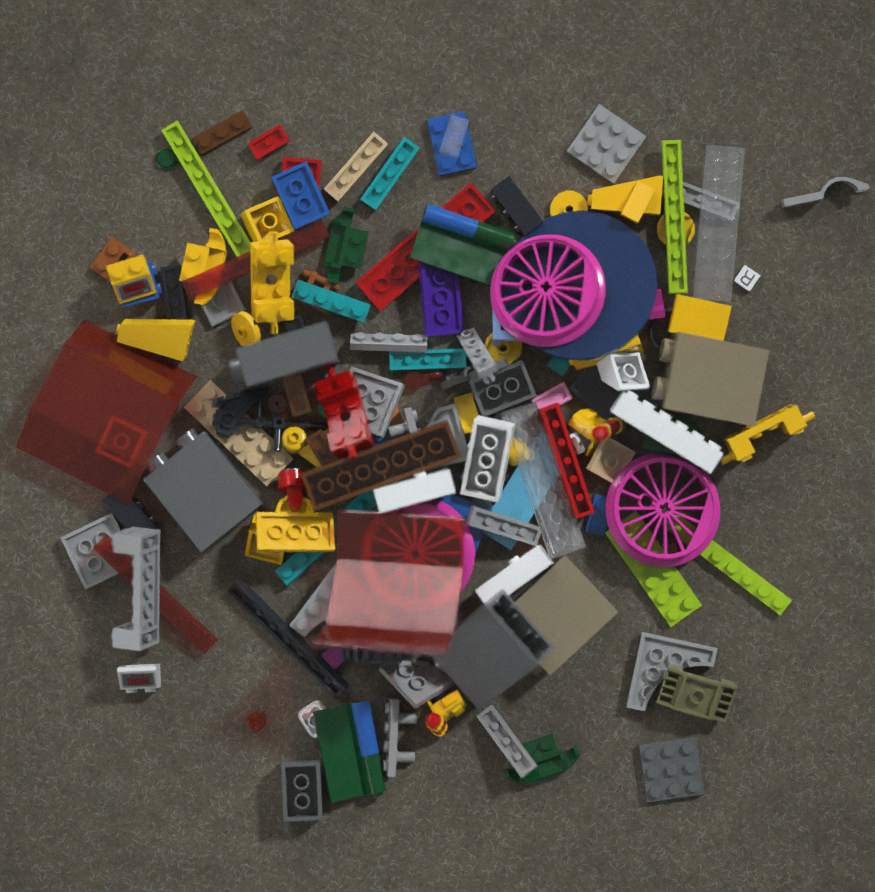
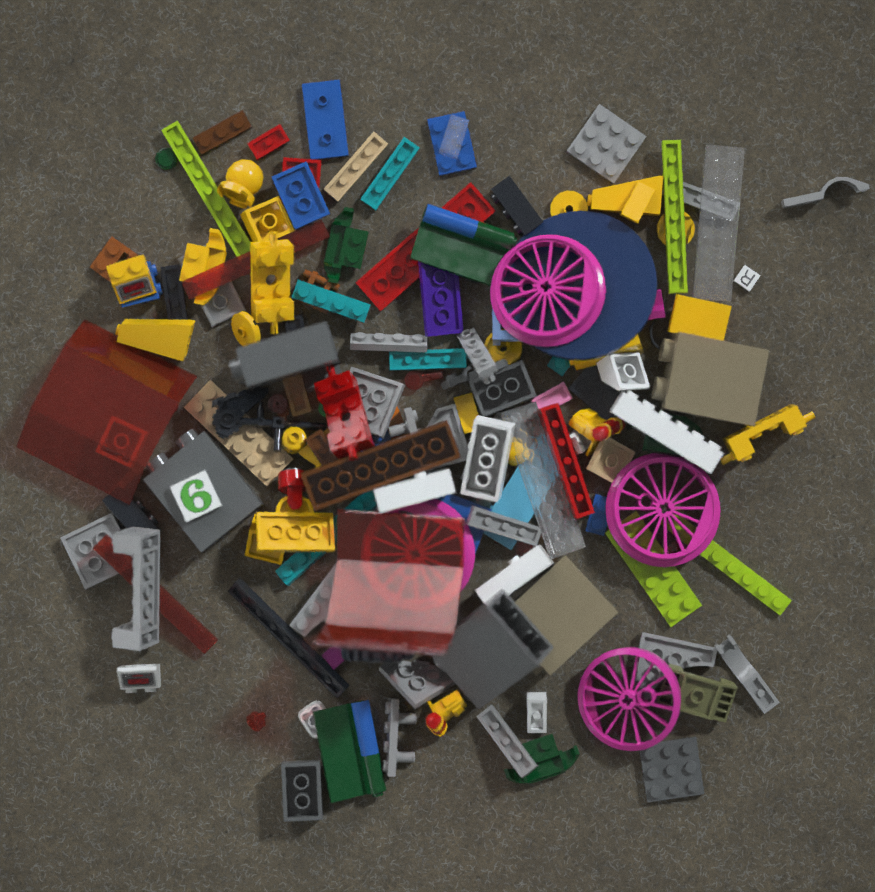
none -> tile [170,470,222,522]
none -> yellow tile [217,159,263,209]
none -> blue plate [302,79,349,160]
none -> white plate [527,692,547,733]
none -> dark pink piece [578,647,681,751]
none -> light grey piece [715,634,780,714]

